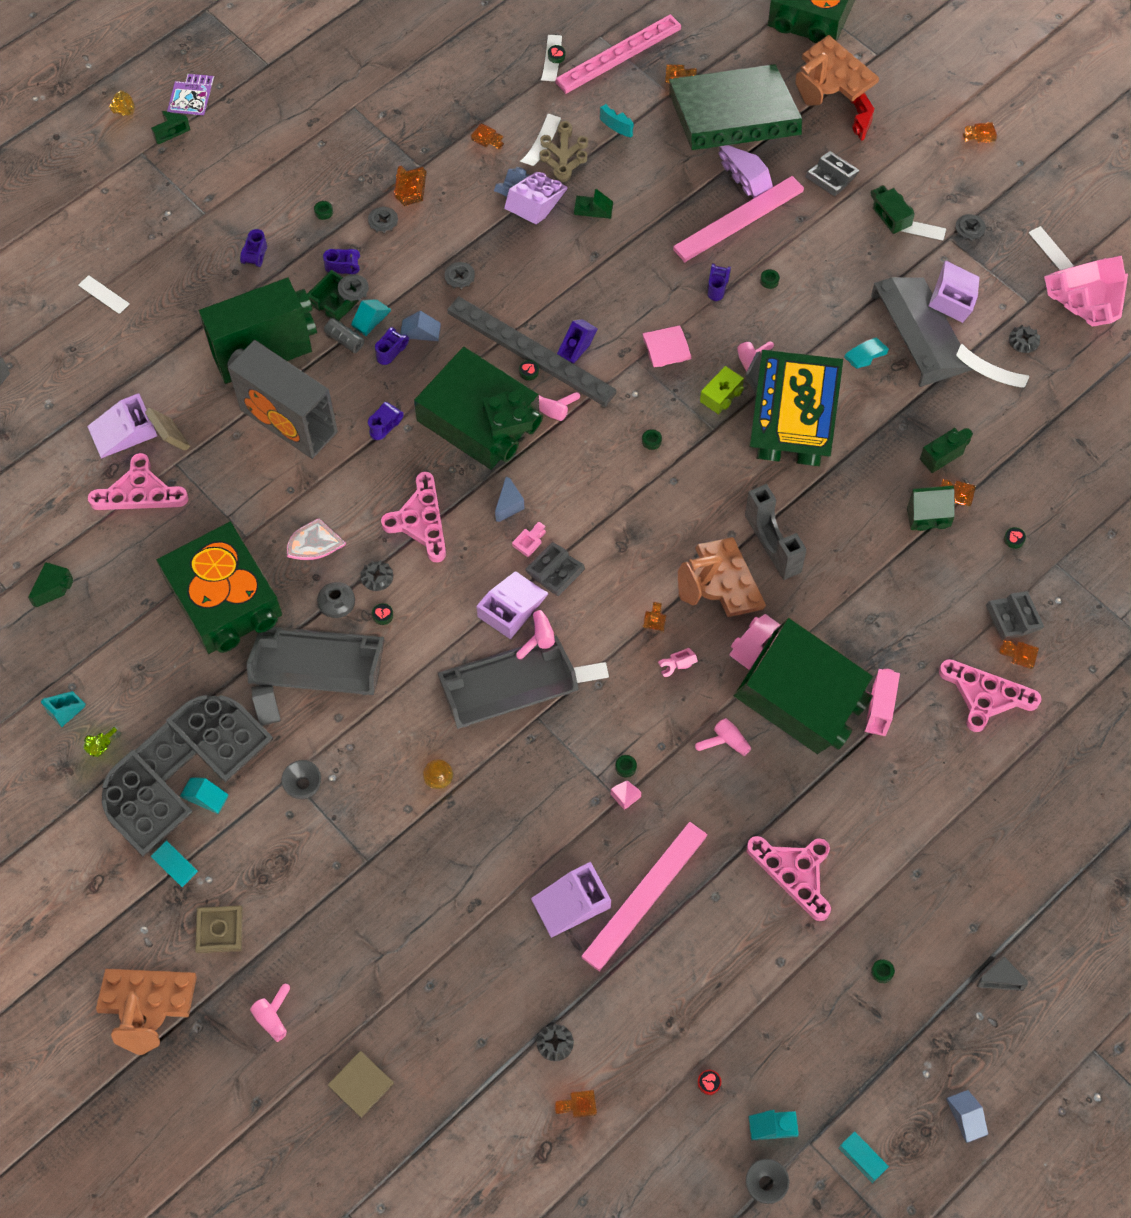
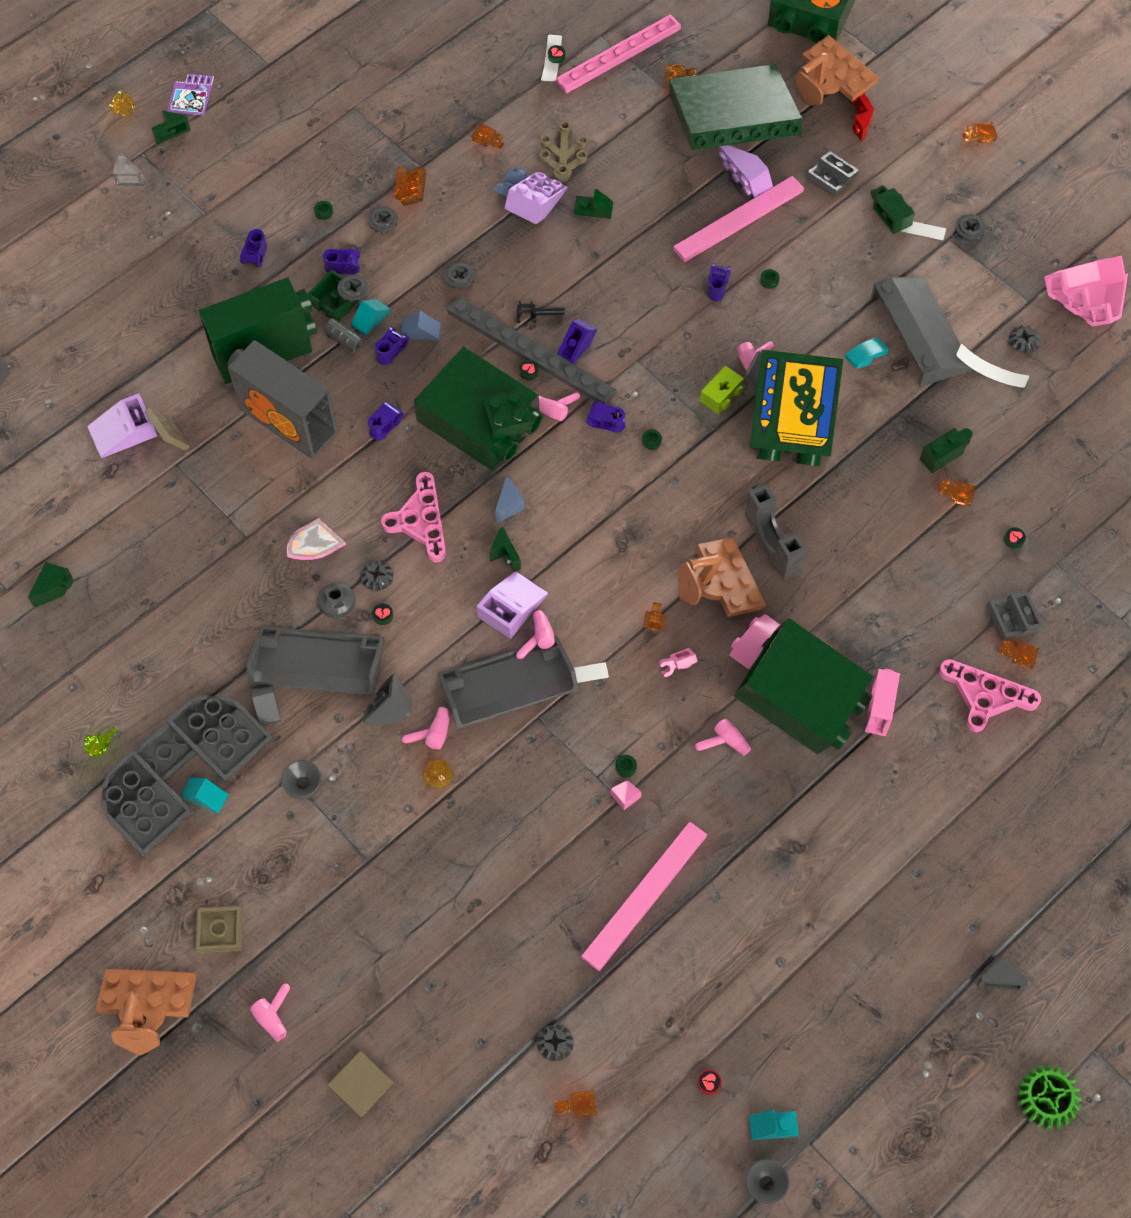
teal slope [41,691,86,727] -> none
white sticker [79,275,129,314] -> none
bright pink beam [88,453,189,510] -> none
teal slope [151,840,198,887] -> none
dark green brick [156,521,282,655] -> none
bright pink plate [512,522,546,558] -> none
white sticker [520,114,561,166] -> none
dark grey slope [525,542,585,596] -> none
lavender slope [531,862,611,938] -> none
teal slope [600,104,634,138] -> none
bright pink slope [643,325,691,367] -> none
bright pink beam [747,836,831,921] -> none
teal slope [838,1132,889,1184] -> none
dark green tile [871,959,895,983] -> none
slope [907,485,954,531] -> none
lavender slope [929,261,979,323] -> none
sand blue slope [946,1090,988,1143] -> none
white sticker [1029,226,1074,270] -> none
none -> clear slope [113,152,146,186]
none -> dark grey slope [363,674,412,725]
none -> bright pink piece [402,707,451,749]
none -> dark green slope [489,527,521,572]
none -> black piece [517,301,565,323]
none -> dark purple piece [586,402,625,433]
none -> bright green gear [1016,1065,1082,1130]

